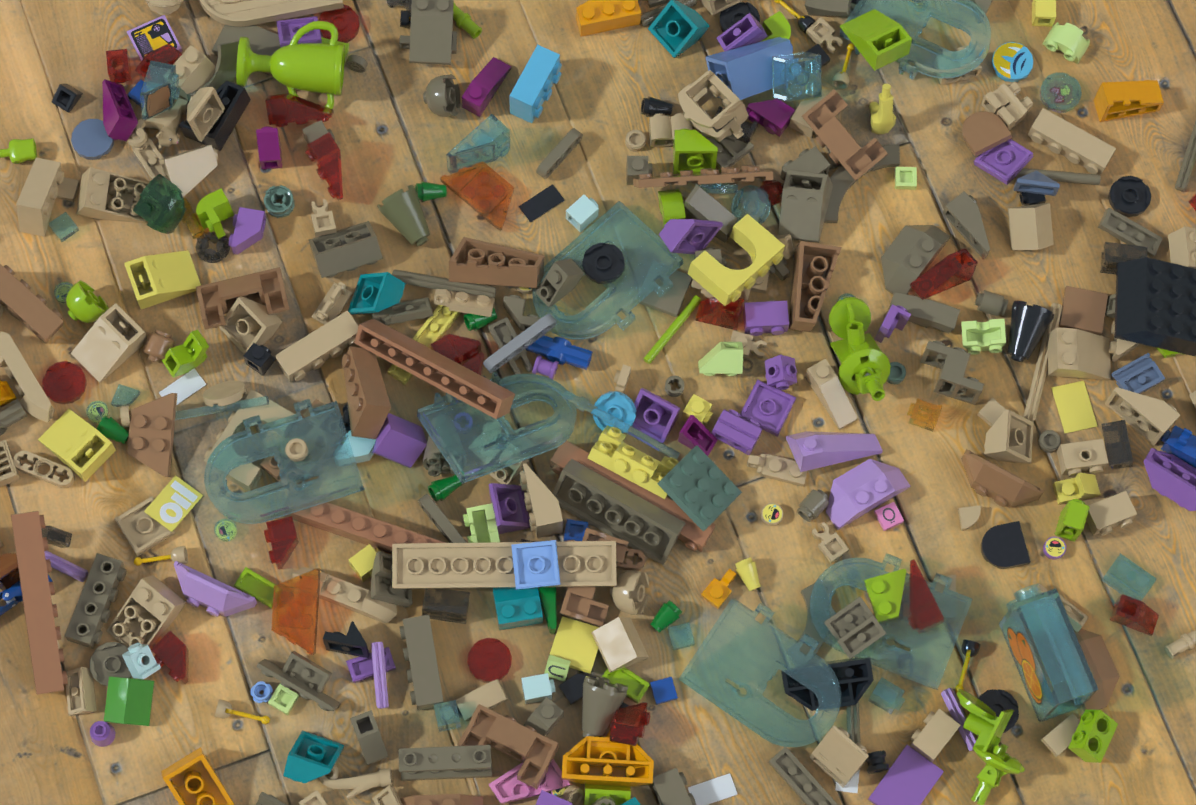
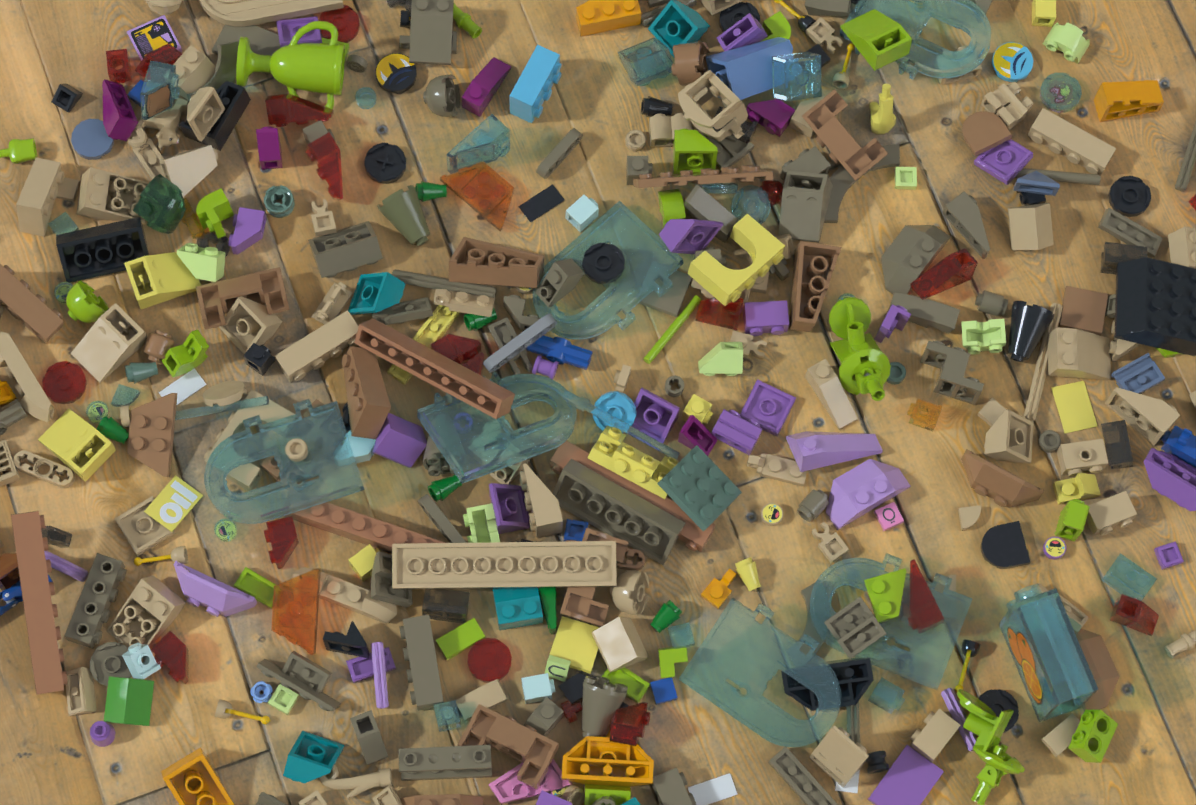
light blue tile [511,540,561,590] -> none
medium lavender brick [765,355,797,390] -> none
none -> black slope [56,217,149,283]
none -> sand green cone [125,362,158,384]
none -> yellowish green slope [177,243,225,282]
none -> clear light blue tile [355,87,377,109]
none -> black tile [364,143,406,184]
none -> tile [376,53,417,94]
none -> lime tile [436,618,486,660]
none -> clear red tile [560,700,582,724]
none -> clear light blue slope [618,37,673,86]
none -> lime piece [658,646,688,678]
none -> medium nougat brick [671,42,710,86]
none -> medium lavender tile [1154,541,1184,570]

